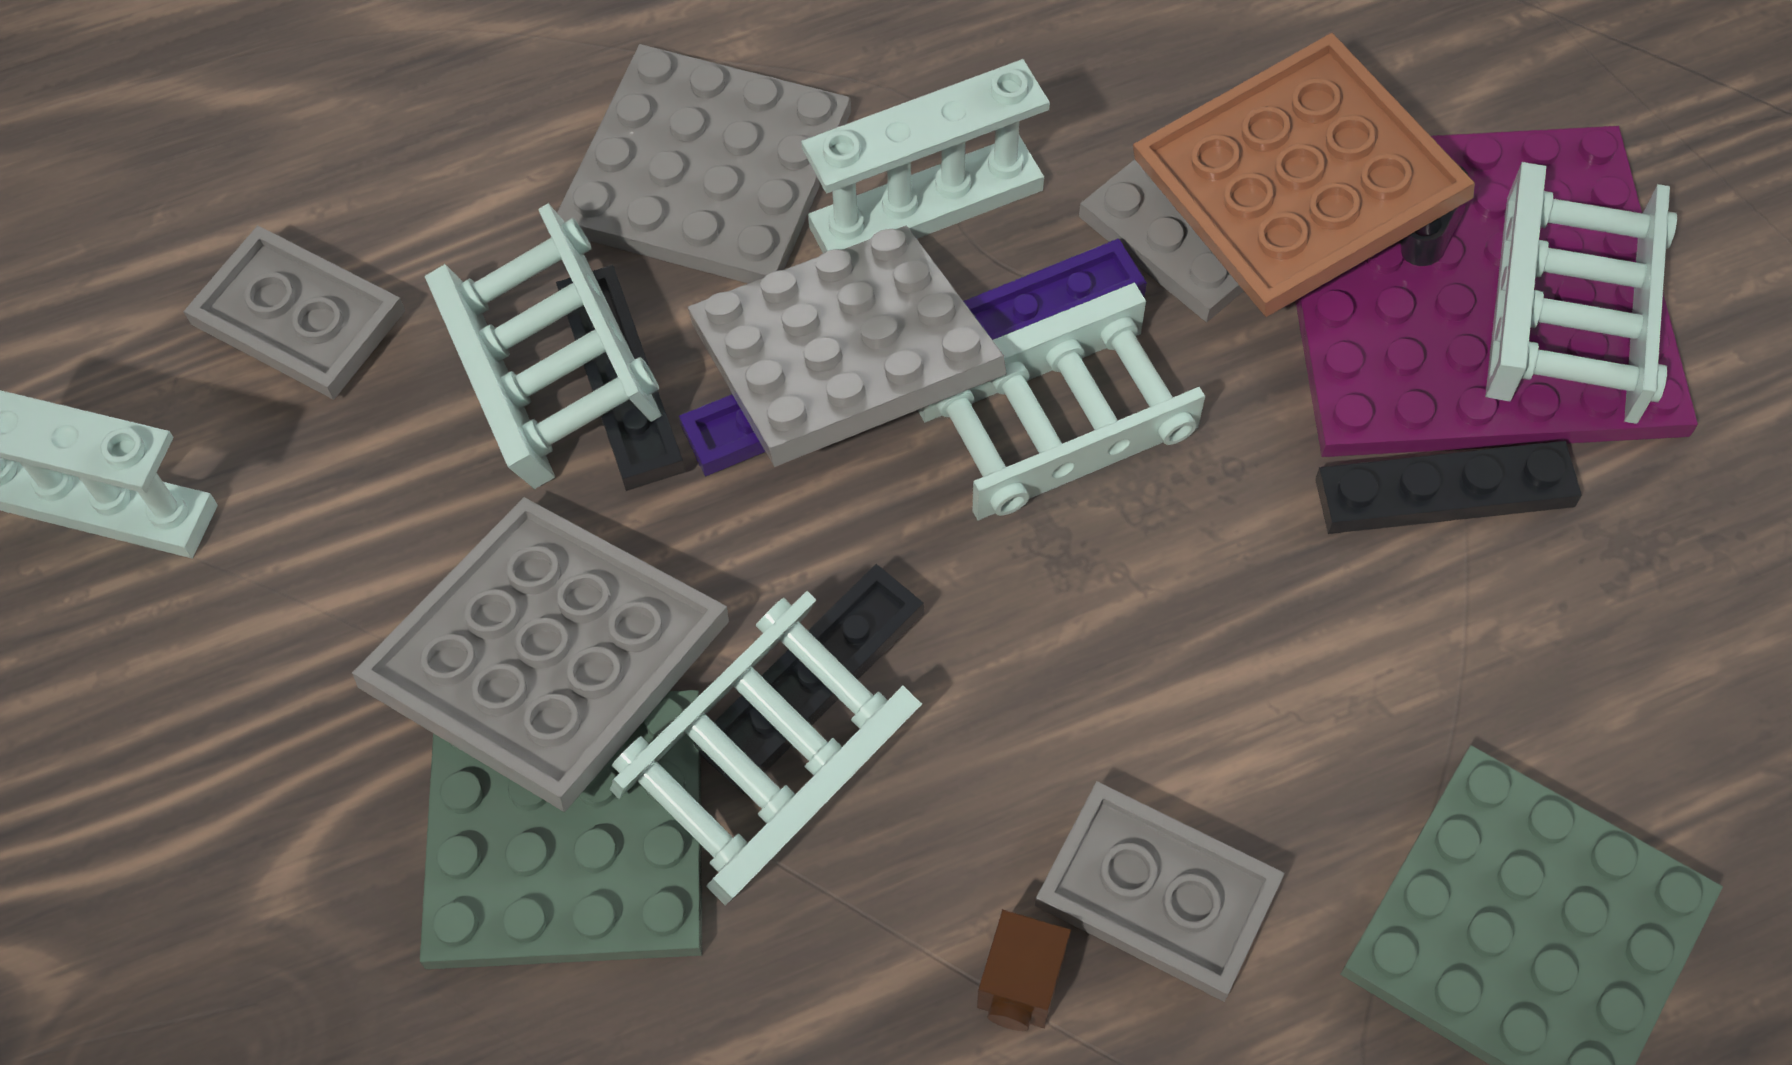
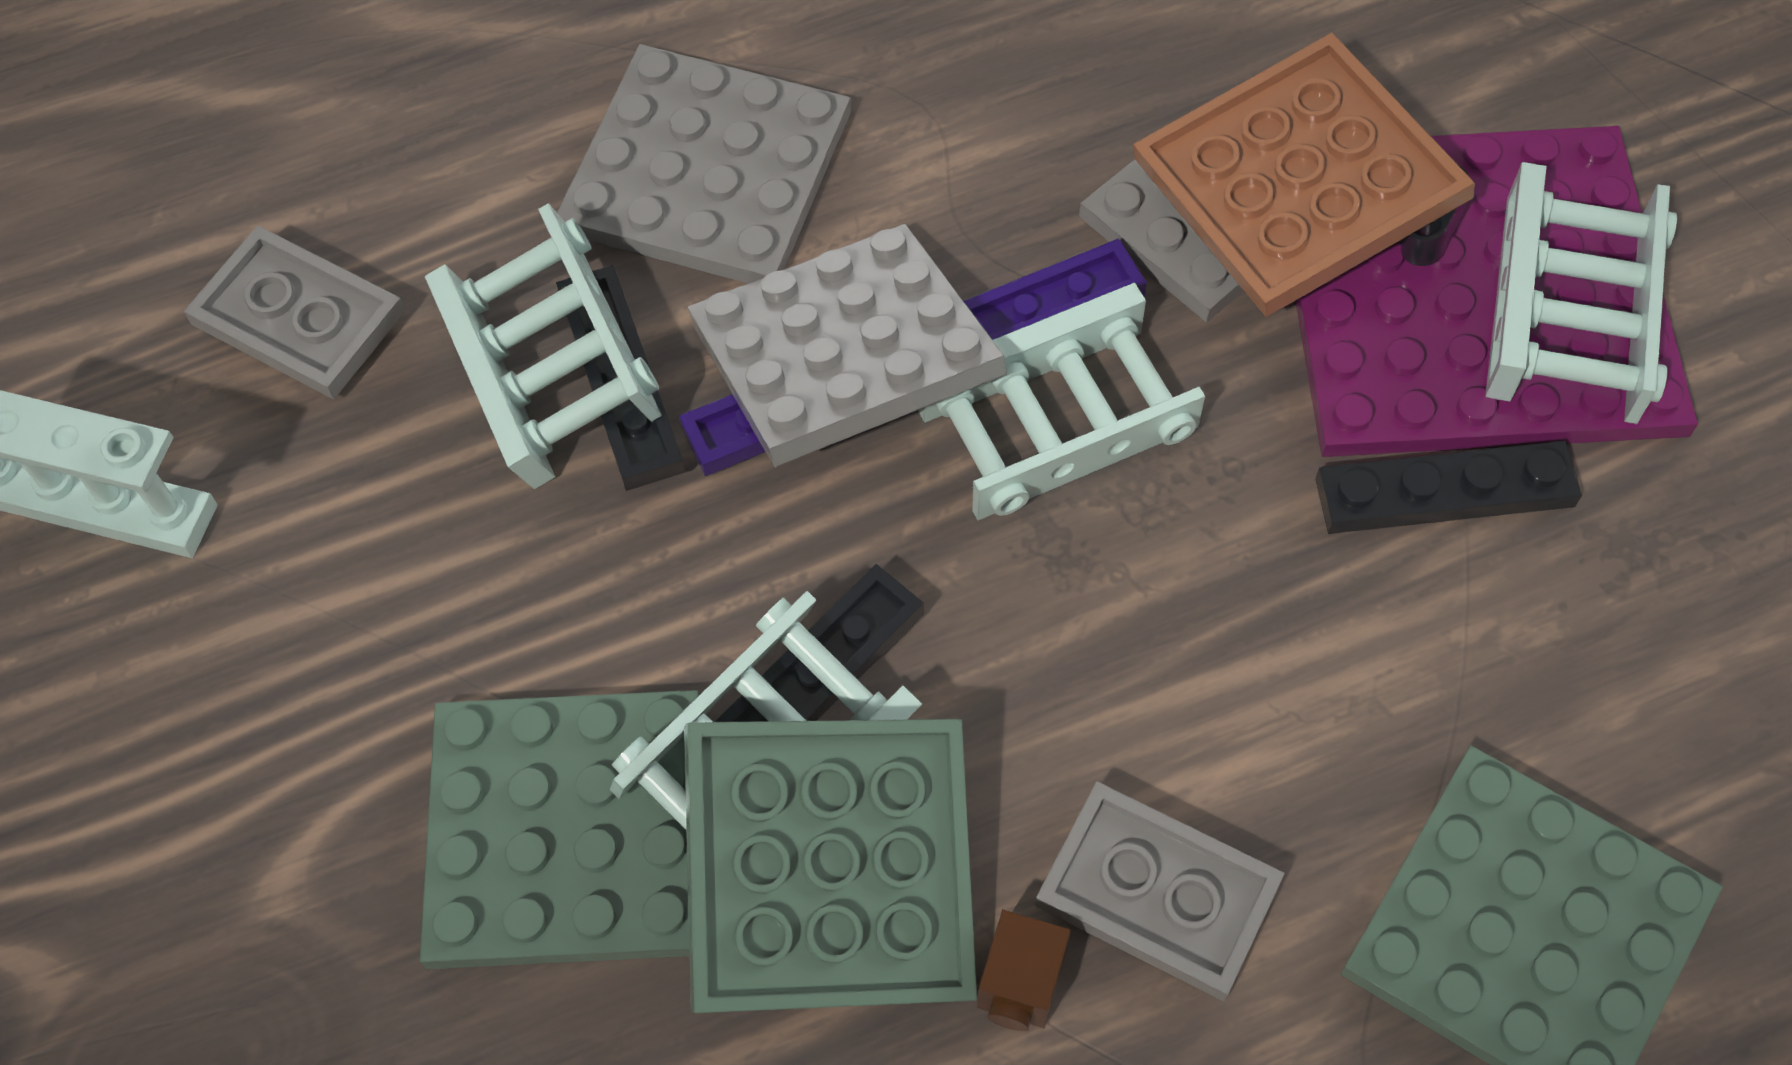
light grey plate [352,497,729,812] -> none
light aqua fence [801,59,1050,253] -> none
none -> sand green plate [684,719,977,1014]

